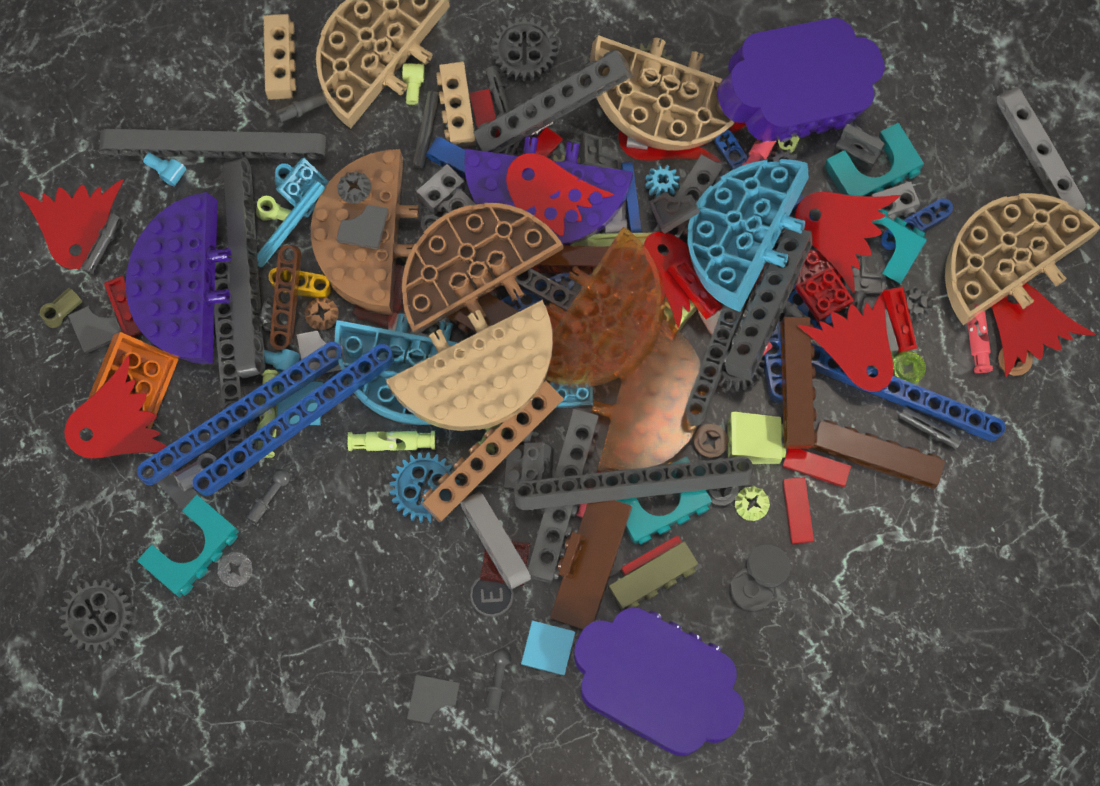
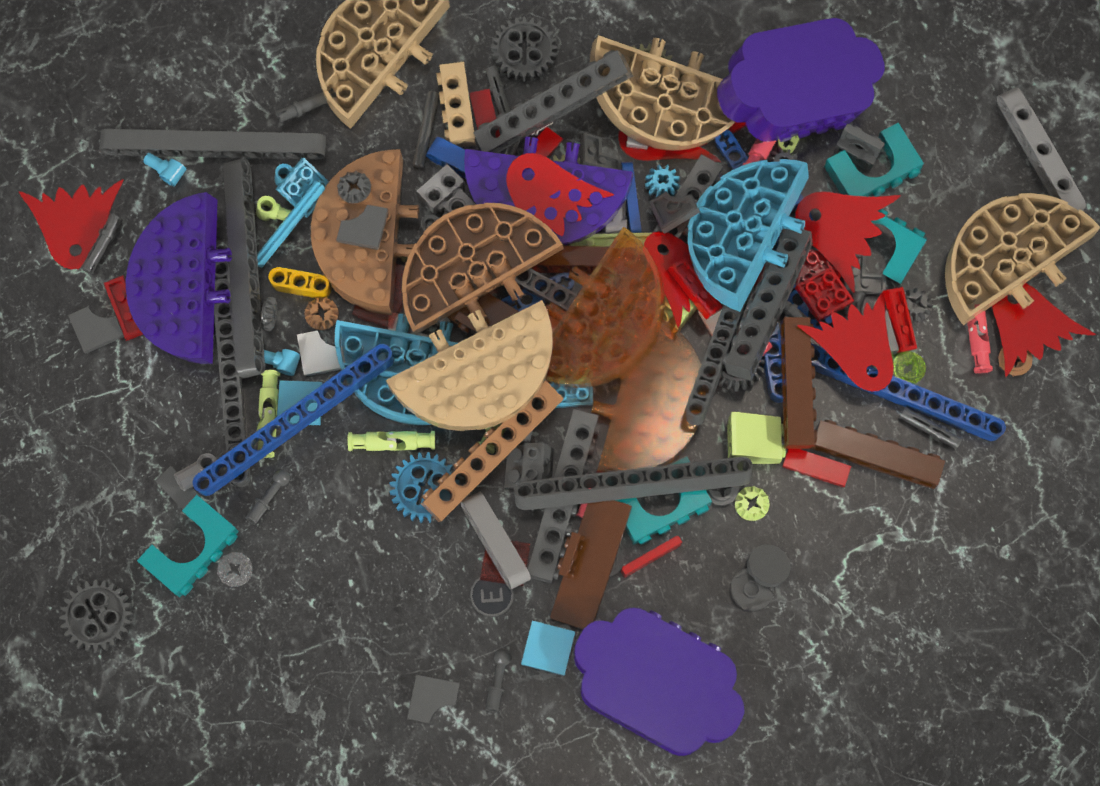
olive piece [40,288,82,328] -> none
red piece [64,355,167,458] -> none
orange slope [88,332,179,429] -> none
blue beam [137,342,343,485] -> none
tan brick [264,14,296,100] -> none
reddish brown beam [270,245,301,350] -> none
yellowish green pin [403,63,424,105] -> none
olive brick [608,541,698,611] -> none
medium nougat gear [694,424,728,458] -> none
tile [783,477,814,544] -> none
light grey brick [871,182,920,219] -> none
blue beam [881,198,953,250] -> none

